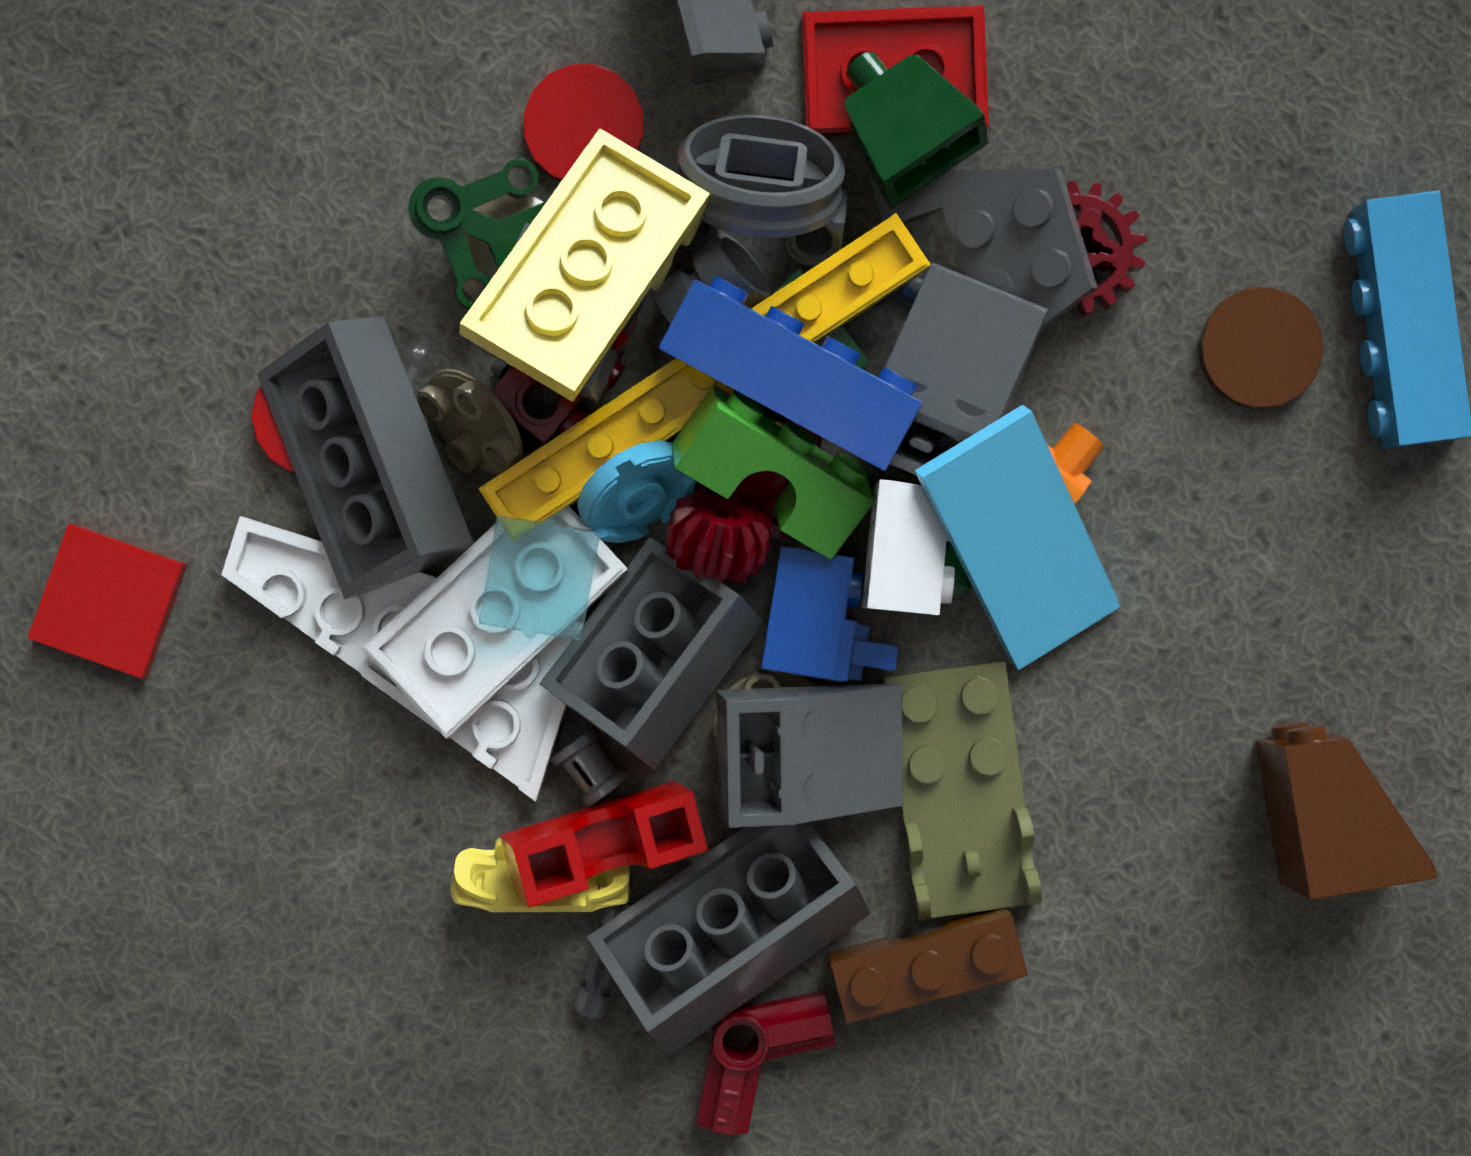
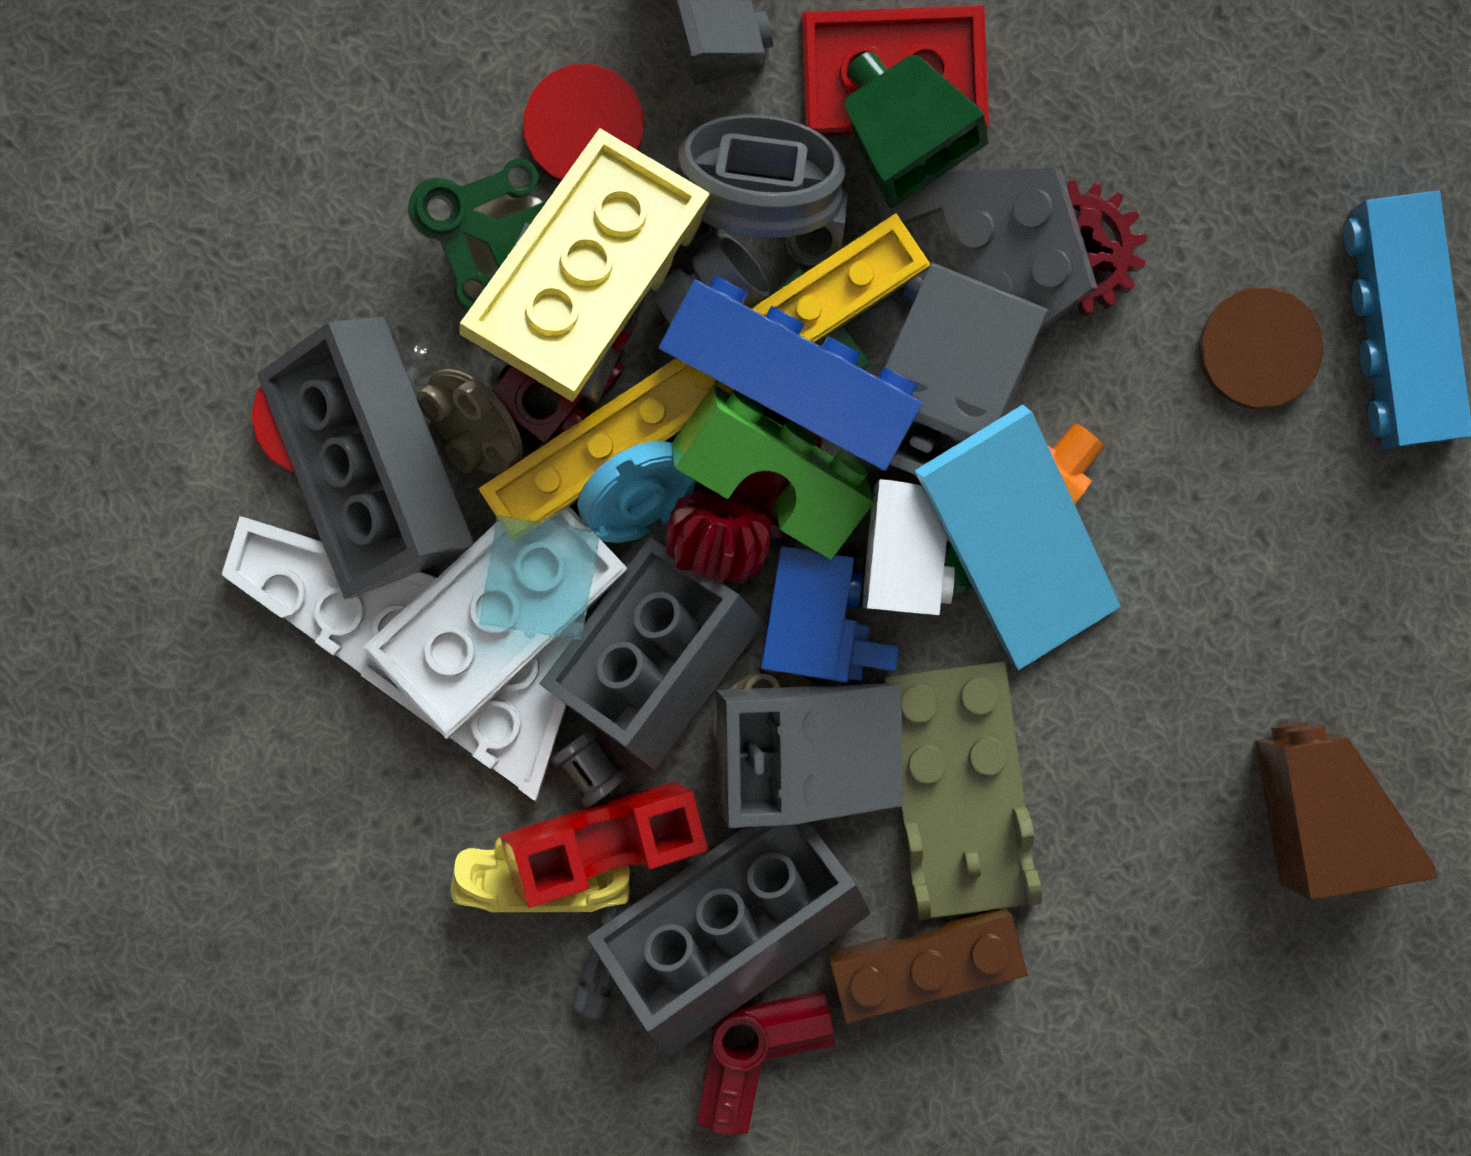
red tile [28,523,188,679] -> none

